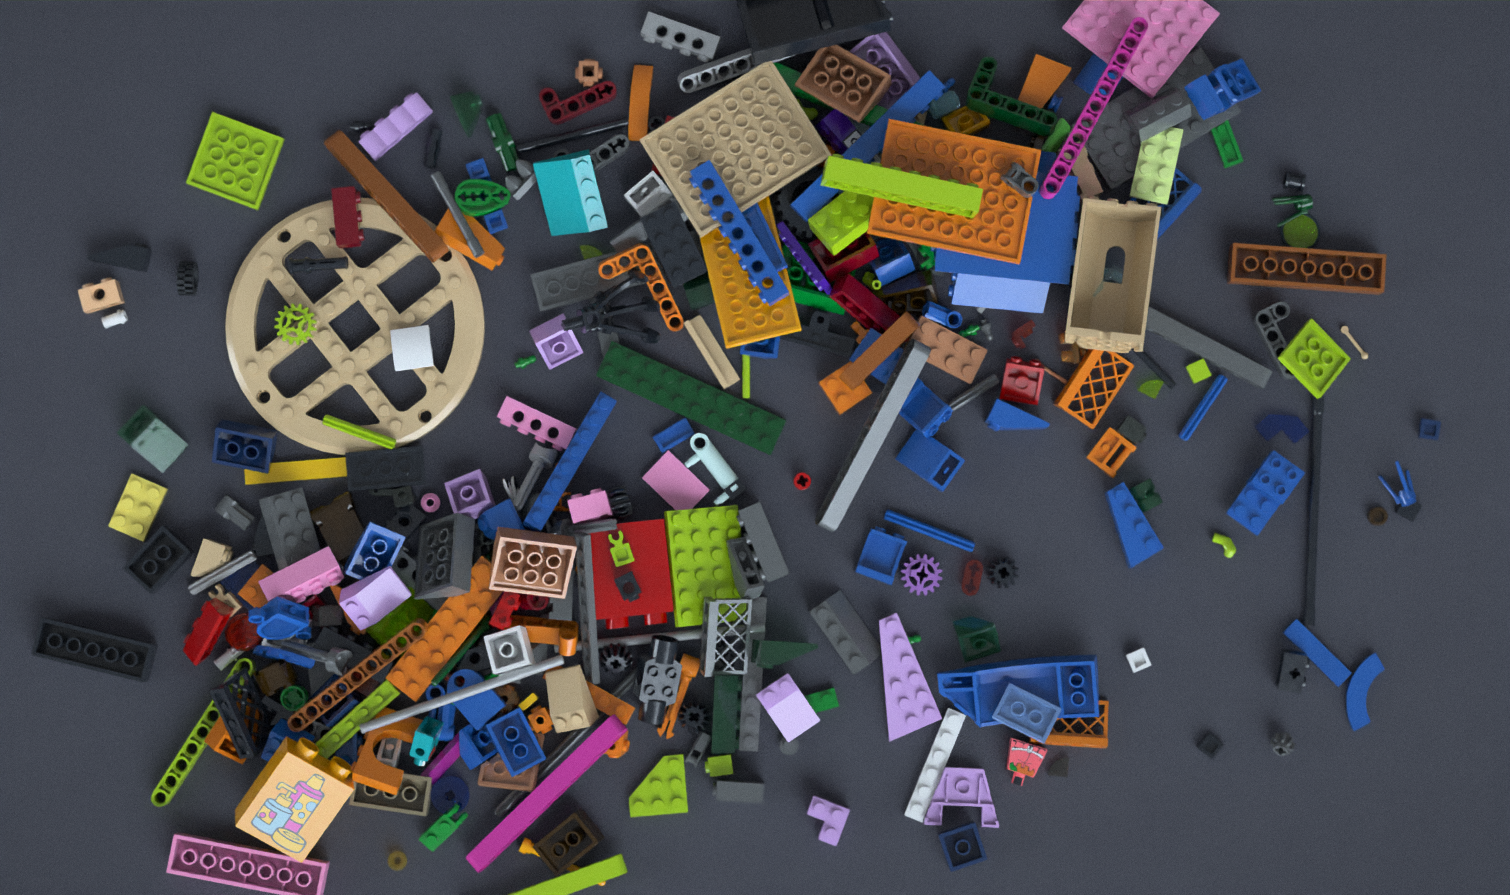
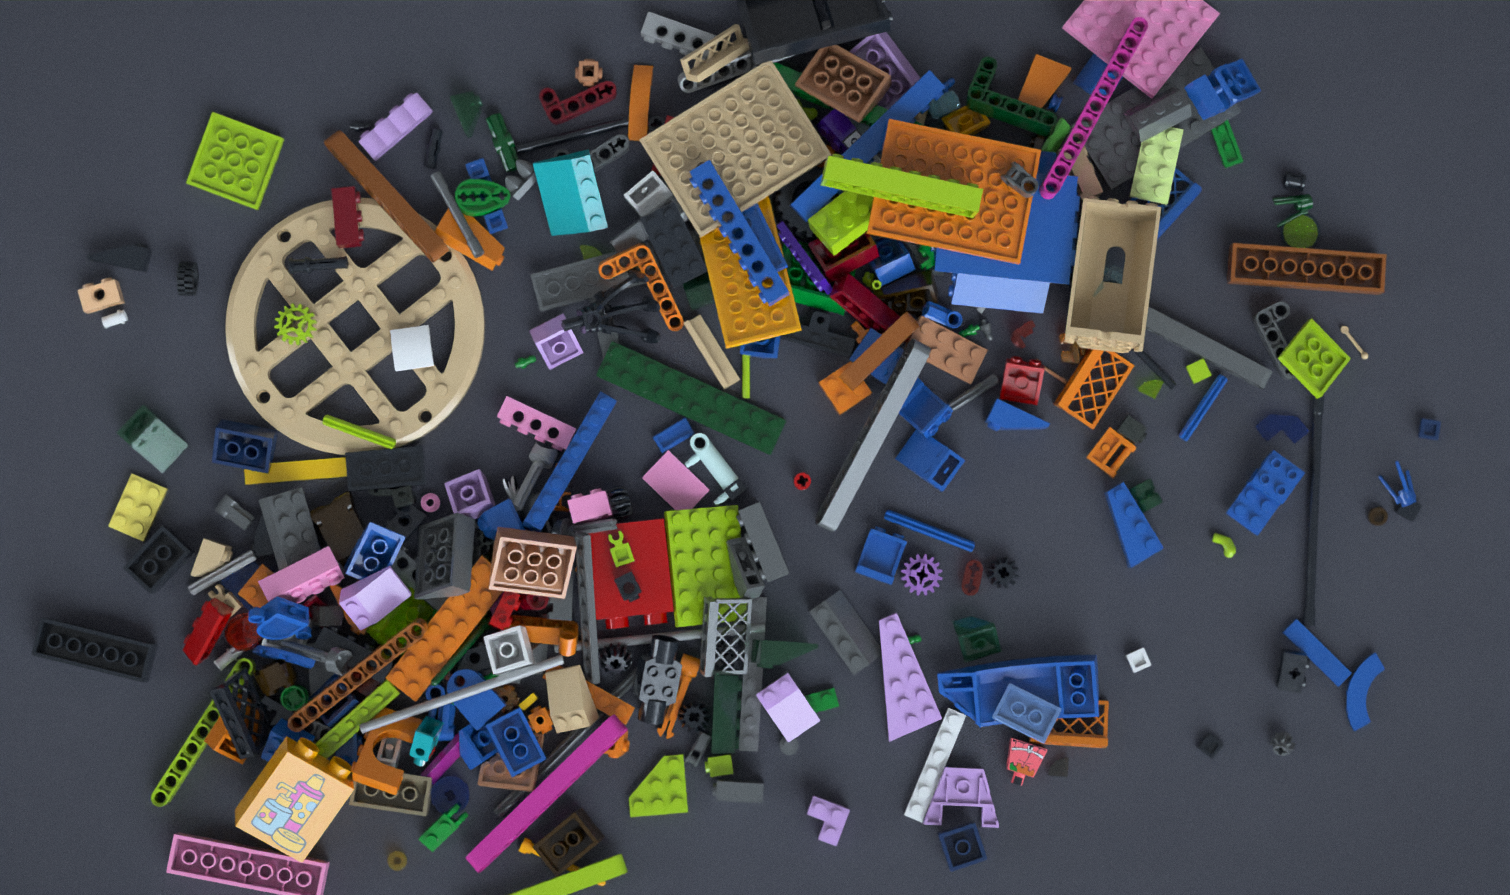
none -> tan fence [680,24,750,83]

